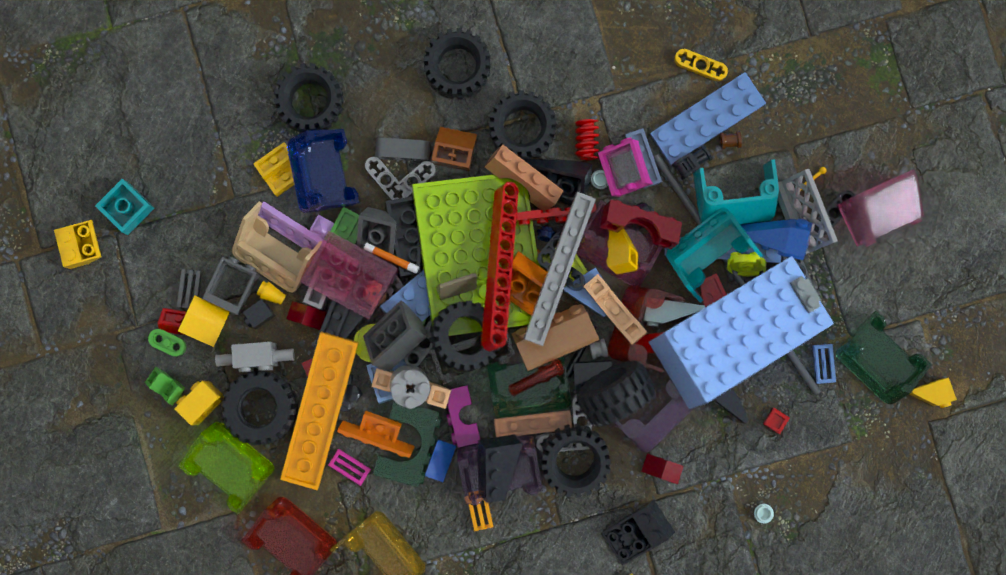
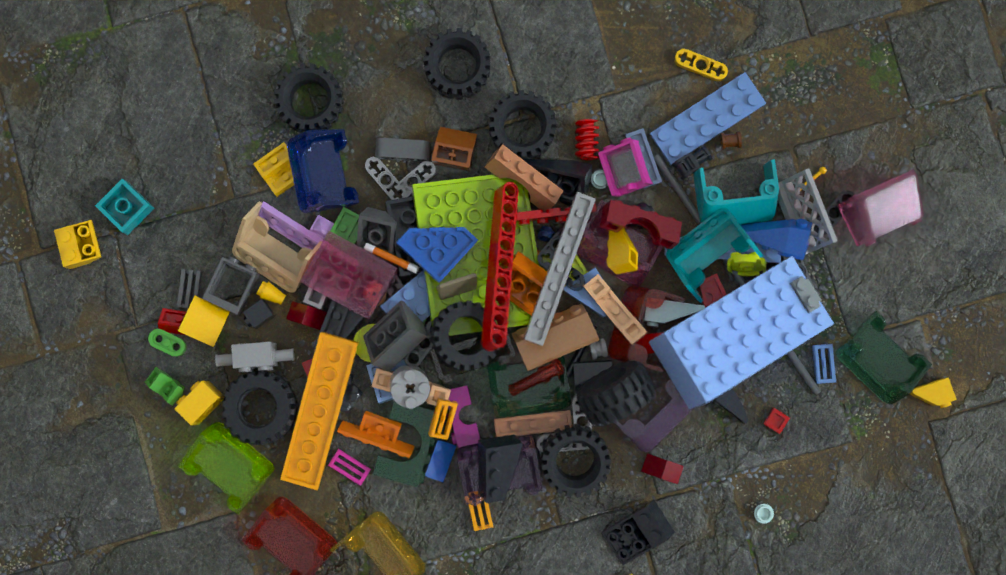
none -> blue plate [396,227,478,283]
none -> light orange tile [428,398,458,440]

